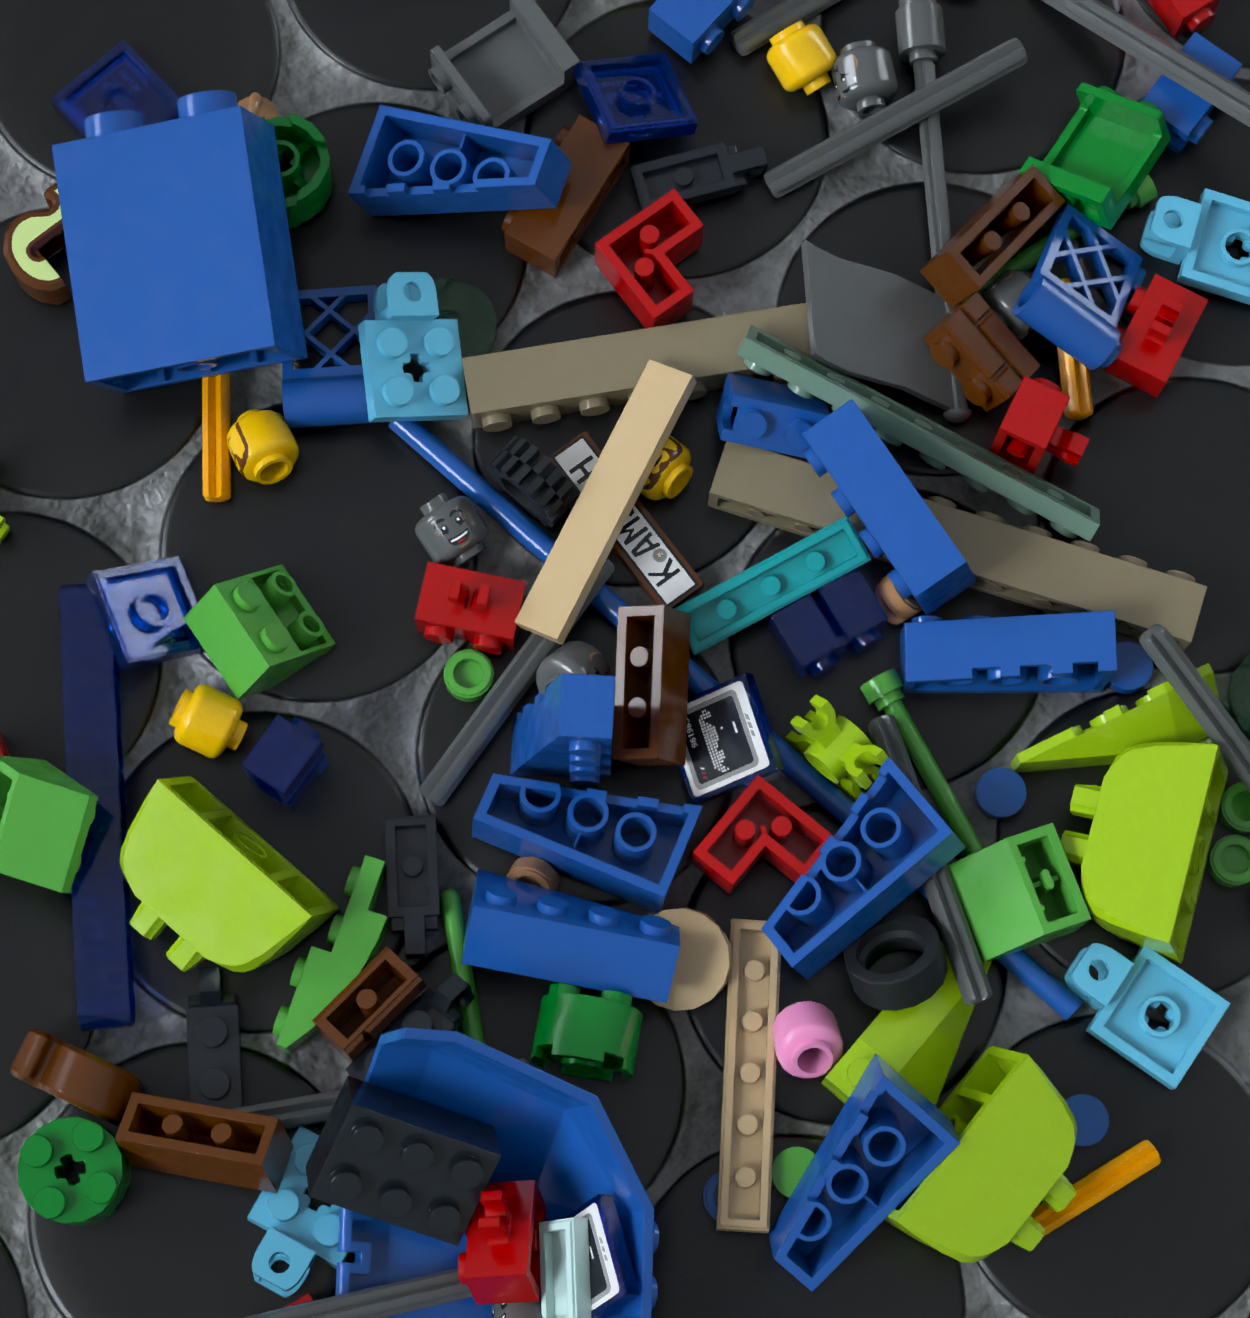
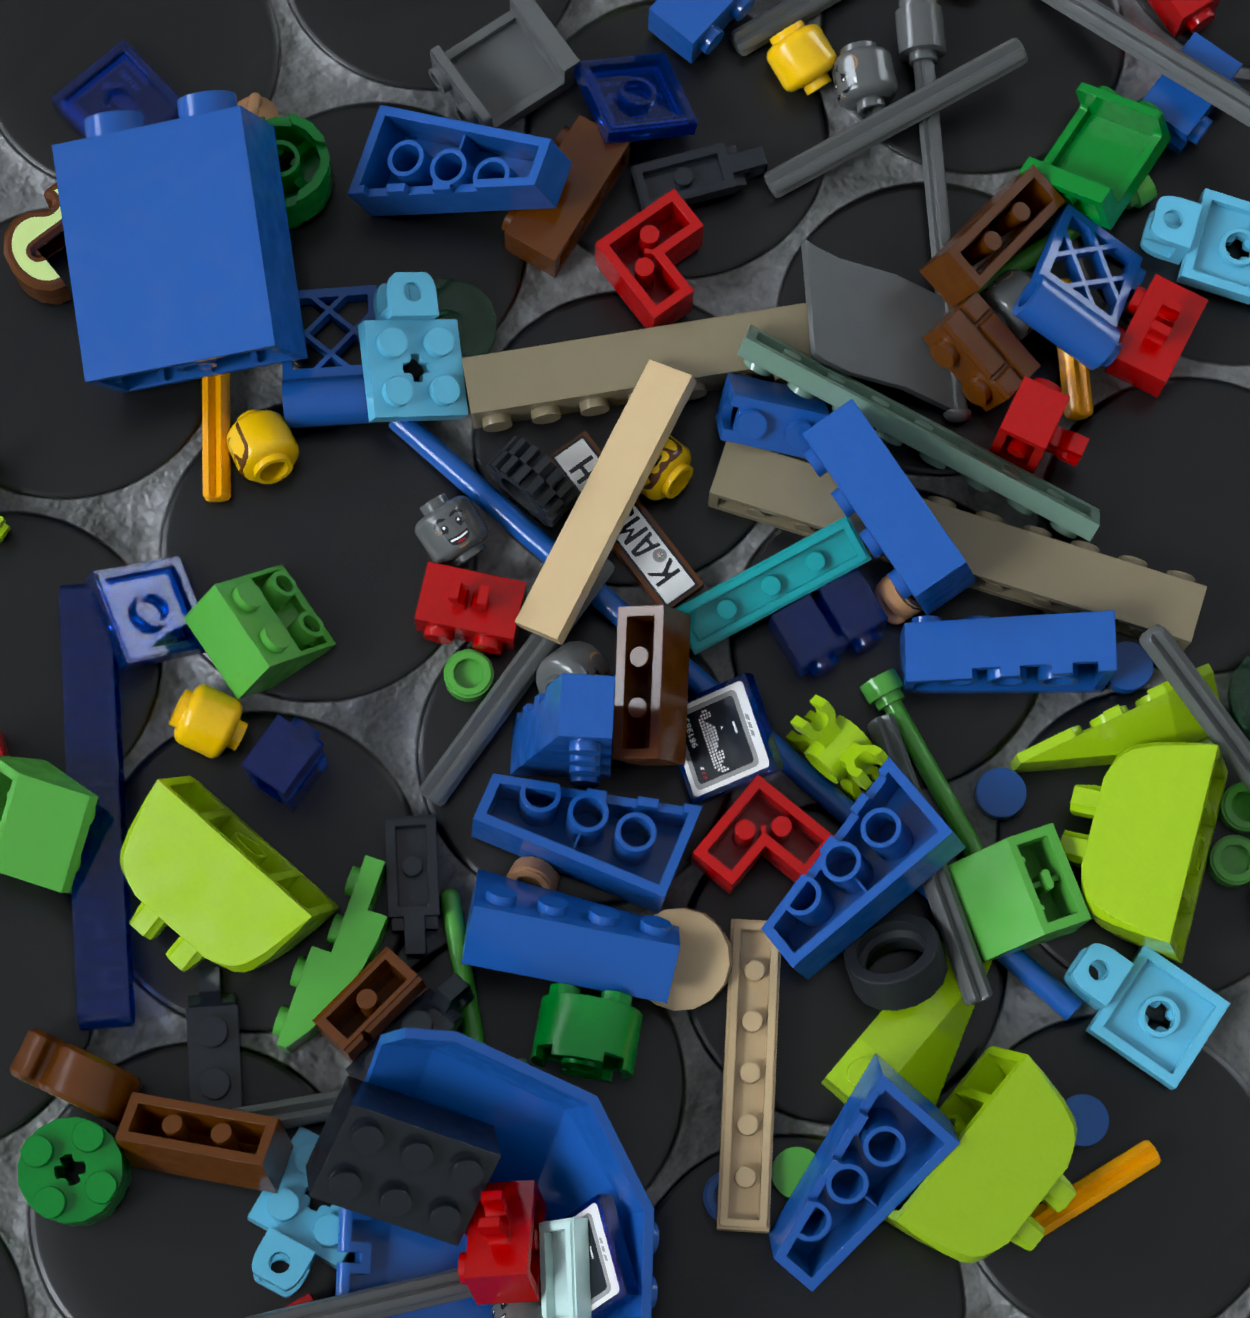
bright pink head [772,1001,843,1079] -> none

